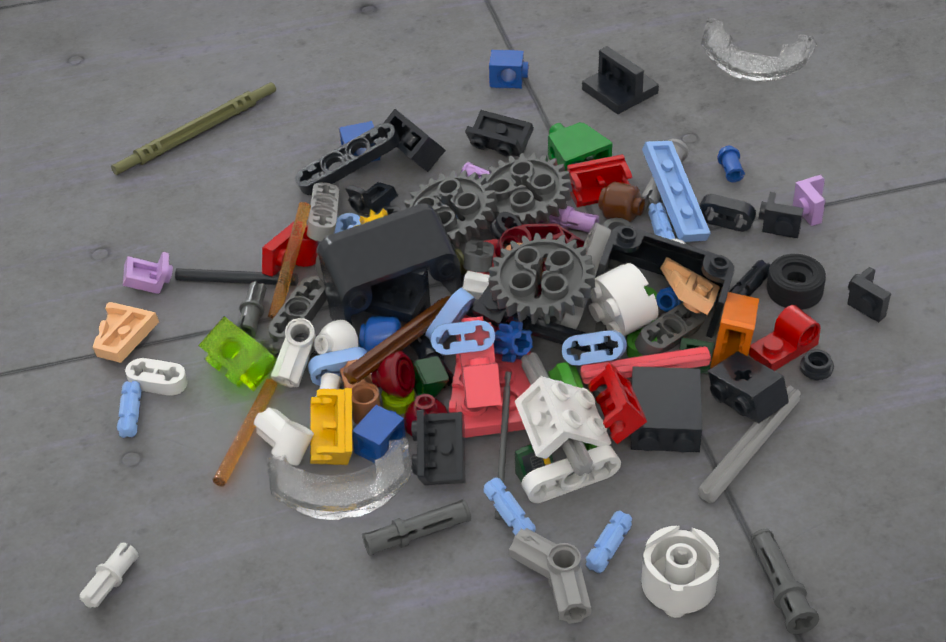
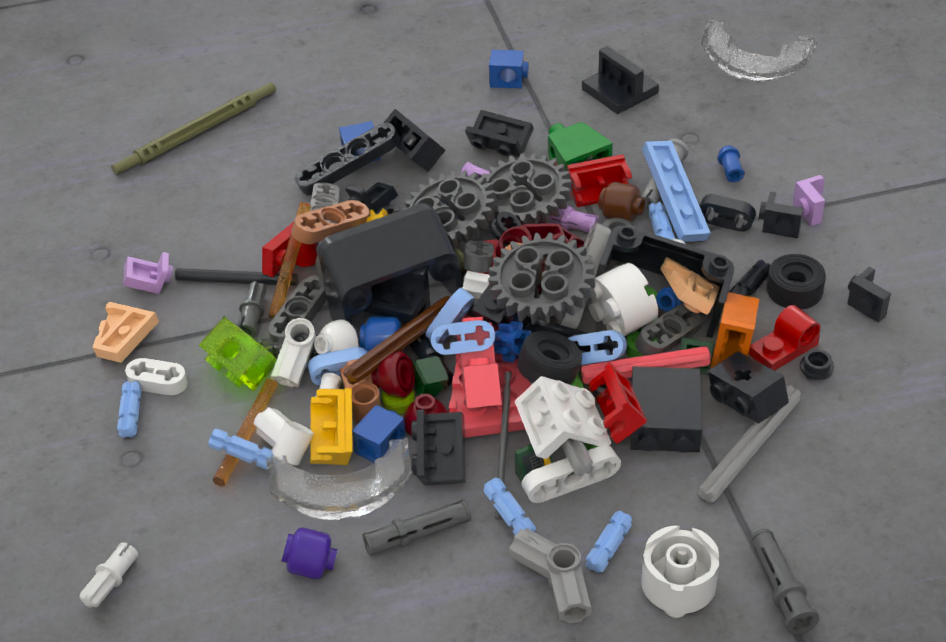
none -> light blue axle [208,429,275,470]
none -> dark purple head [281,528,338,579]
none -> nougat beam [291,200,369,244]
none -> black tyre [517,331,582,385]

